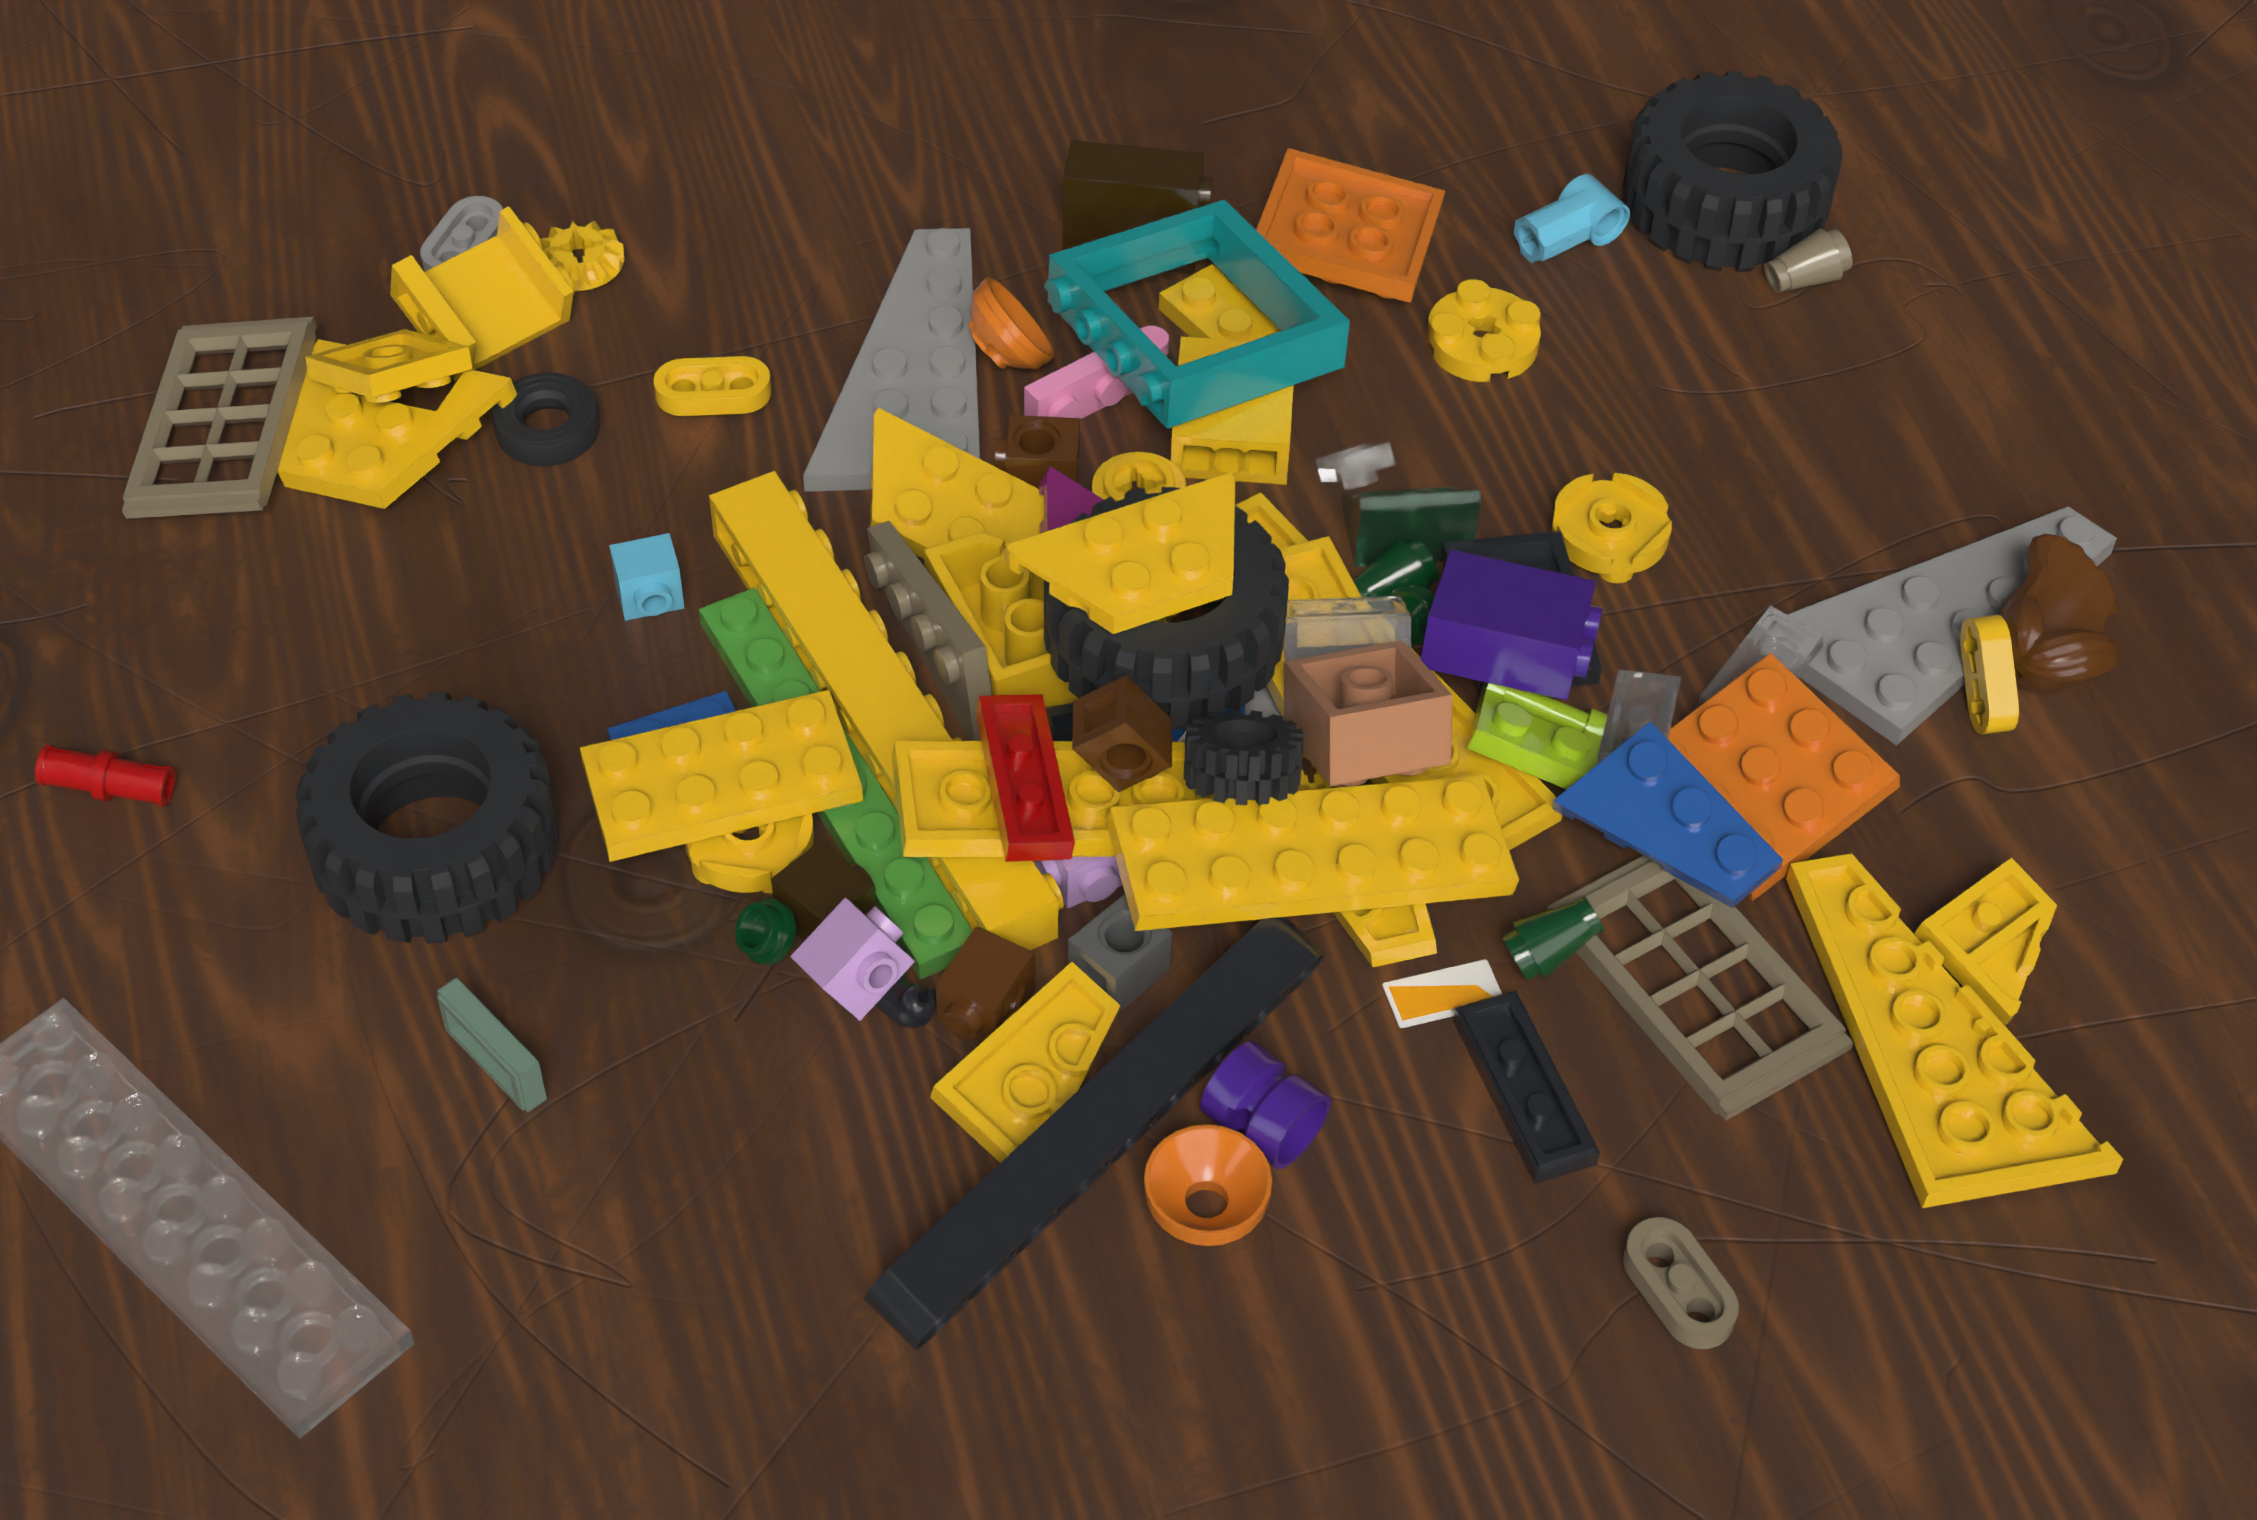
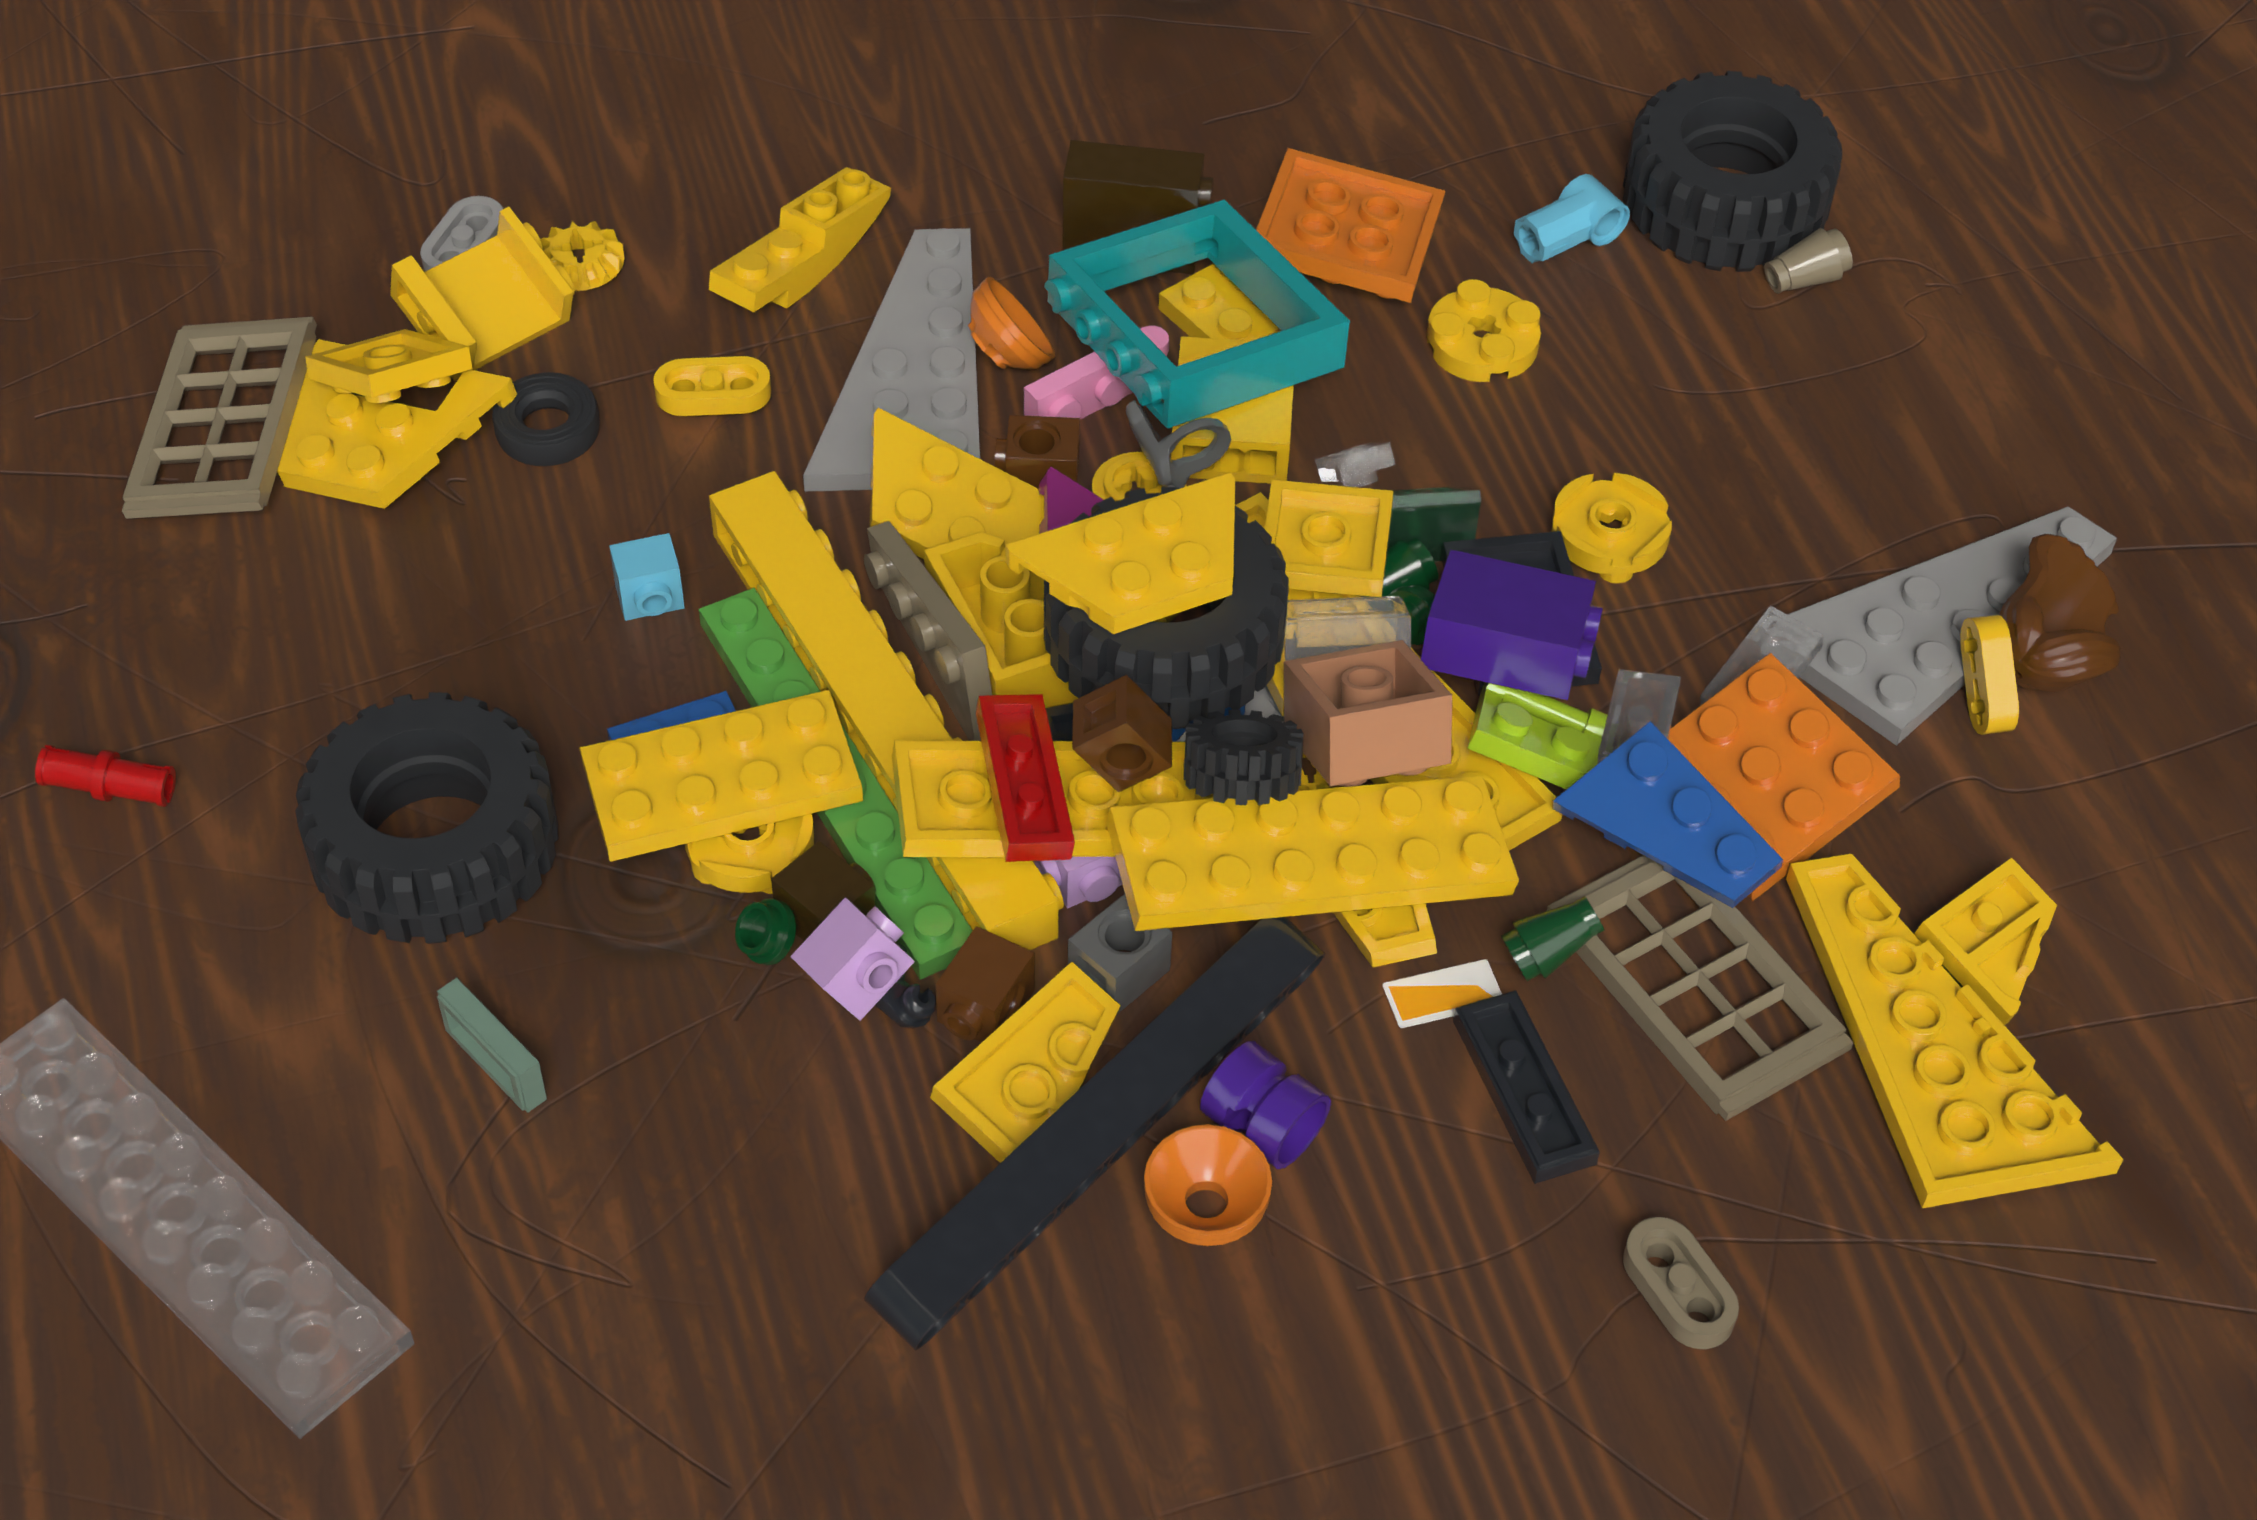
none -> yellow slope [709,167,891,312]
none -> dark grey piece [1126,400,1231,488]
none -> yellow plate [1264,480,1394,598]

